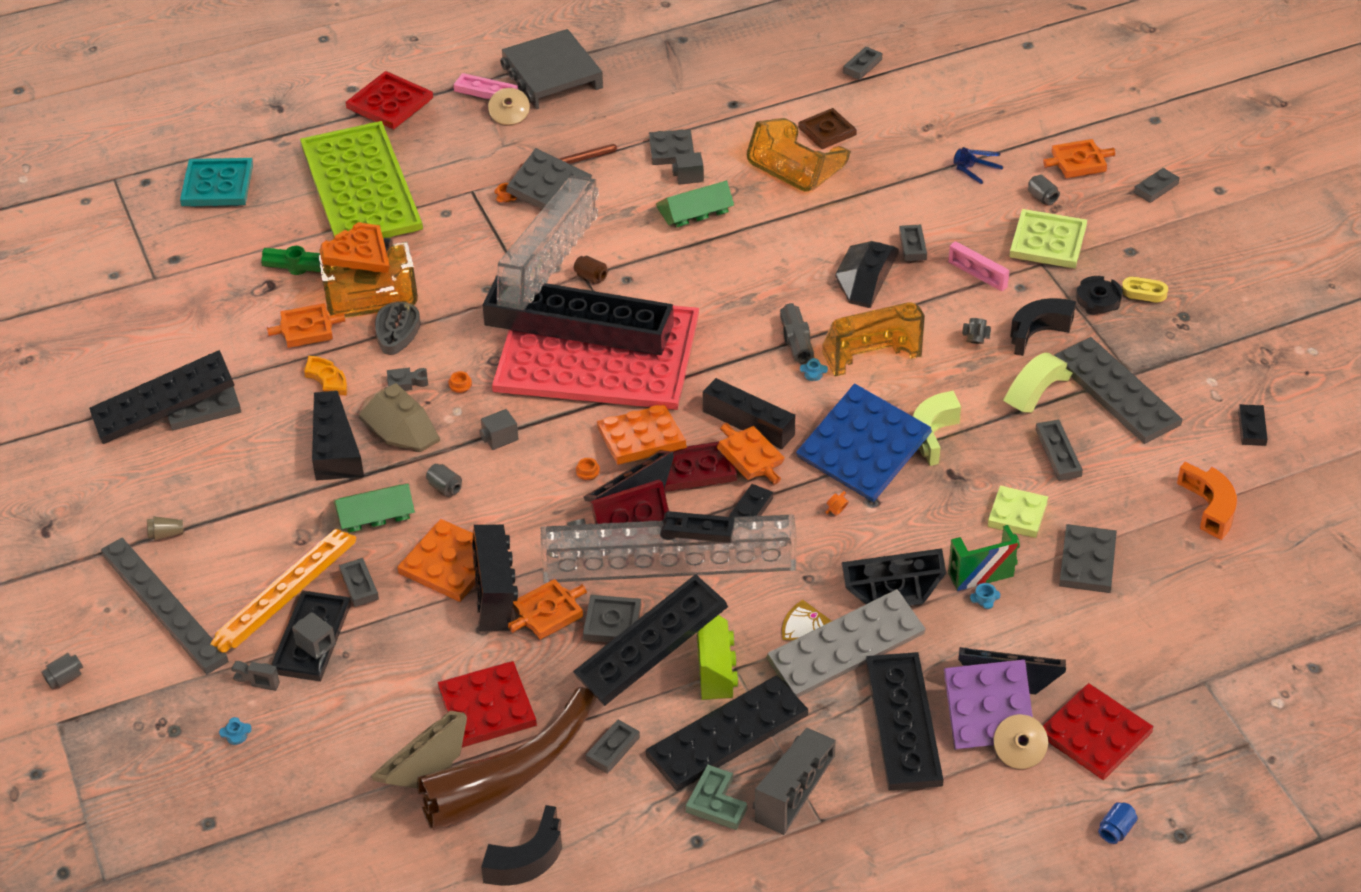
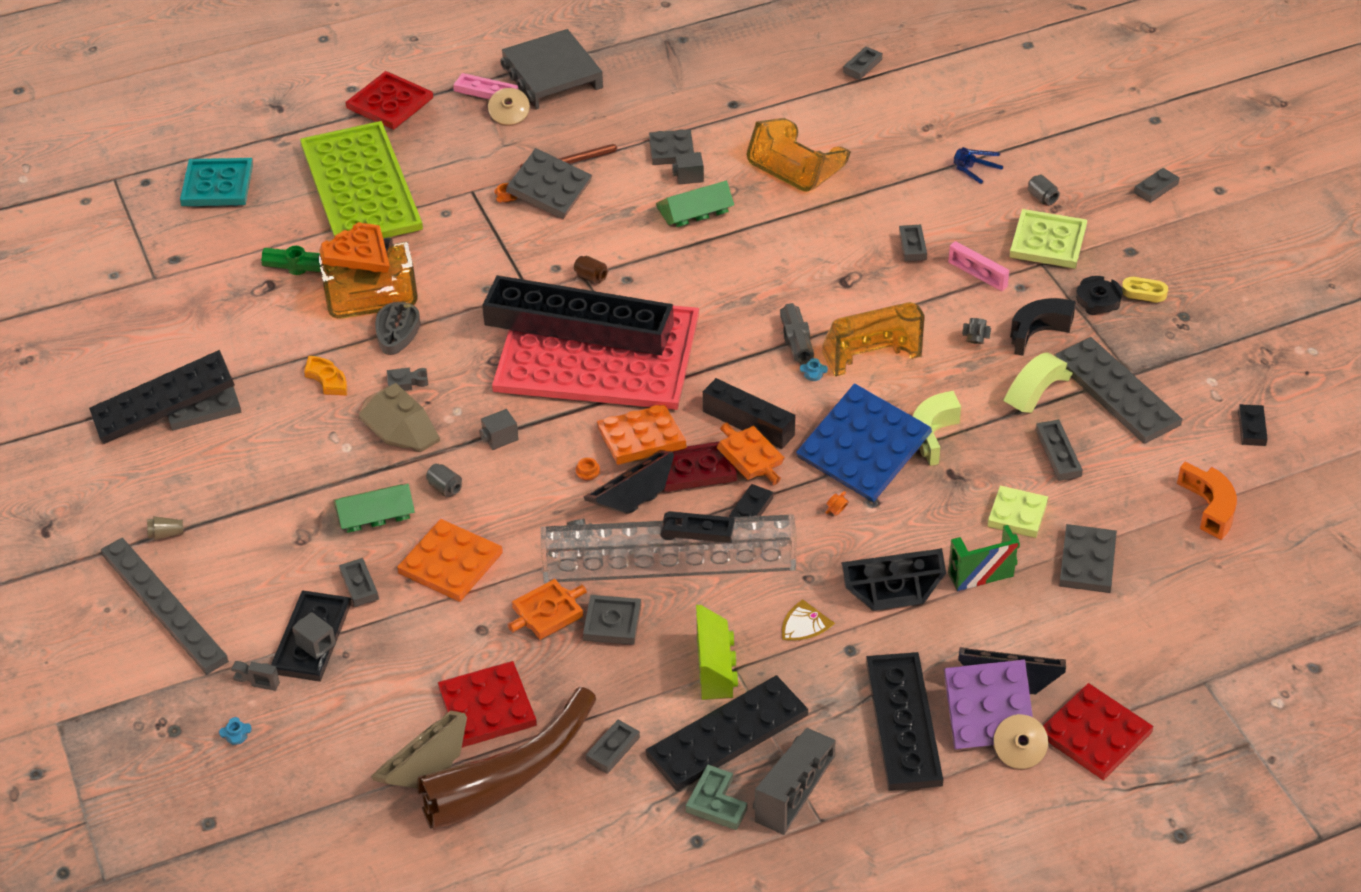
dark grey brick [41,653,83,689] -> none
light orange hinge [211,529,356,653] -> none
orange plate [267,303,346,348] -> none
black wedge [312,391,364,481] -> none
orange plate [448,371,472,393] -> none
black wedge [472,524,518,631] -> none
black arch [481,805,562,886] -> none
clear brick [497,175,599,310] -> none
black plate [573,574,728,706] -> none
dark red plate [590,479,669,550] -> none
light grey plate [766,589,926,697] -> none
reddish brown tile [798,108,857,149] -> none
black wedge [836,241,899,308] -> none
dark azure plate [970,583,1001,609] -> none
orange plate [1043,139,1115,178] -> none
blue brick [1098,802,1138,844] -> none

